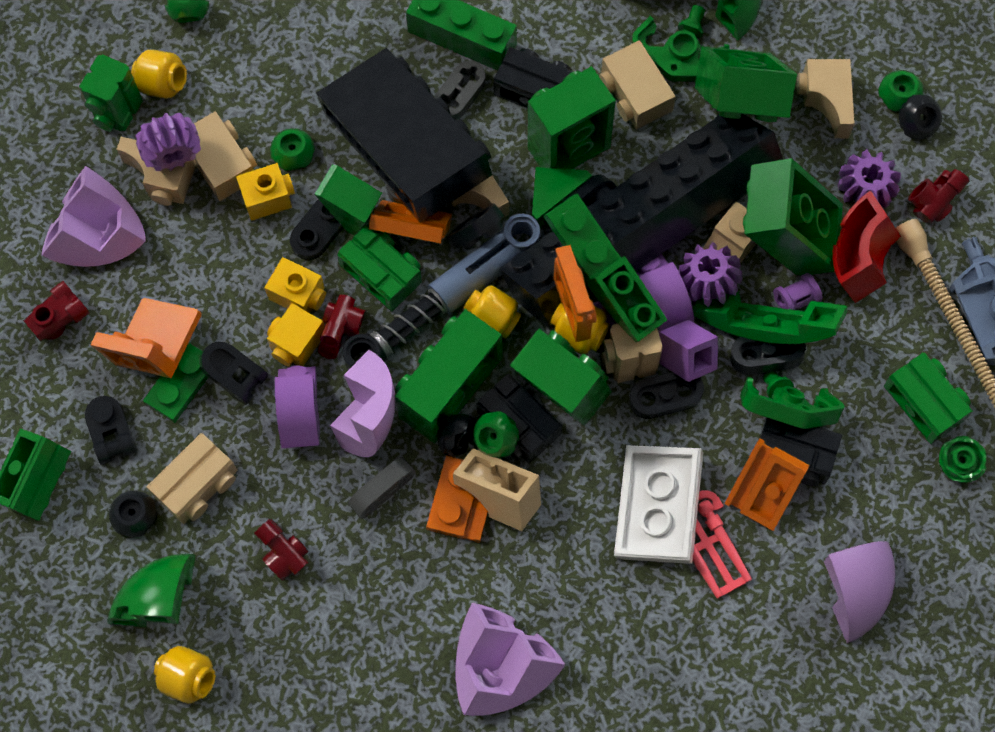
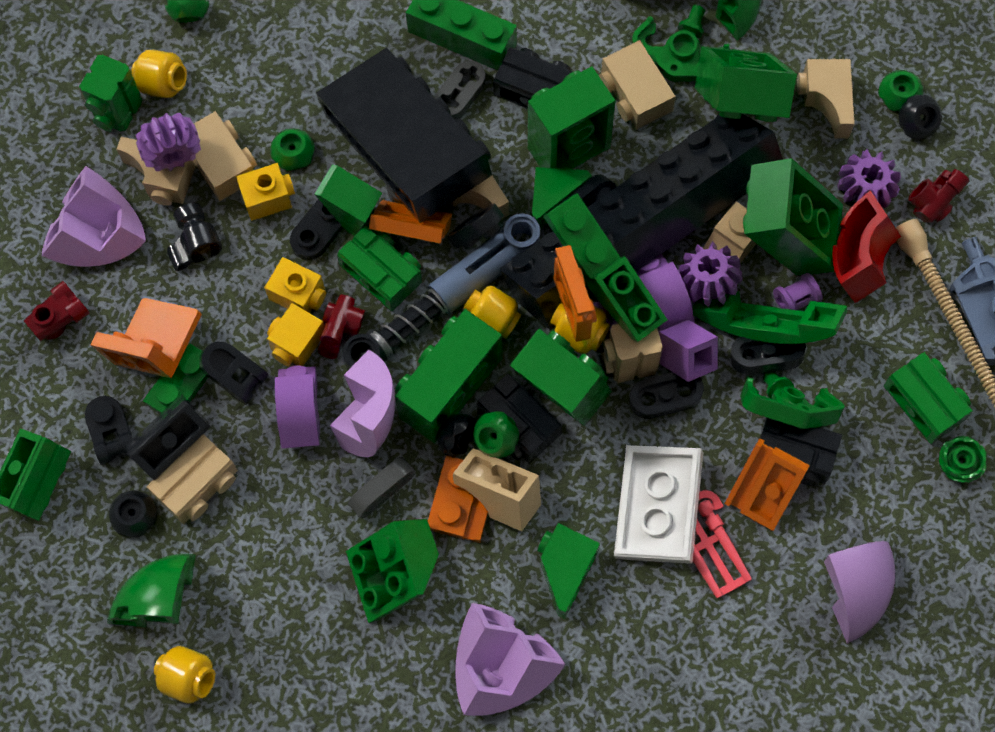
dark red plate [254,519,309,581] -> none
none -> black brick [126,394,211,480]
none -> black piece [167,202,223,271]
none -> green slope [346,519,439,623]
none -> green slope [537,523,600,619]

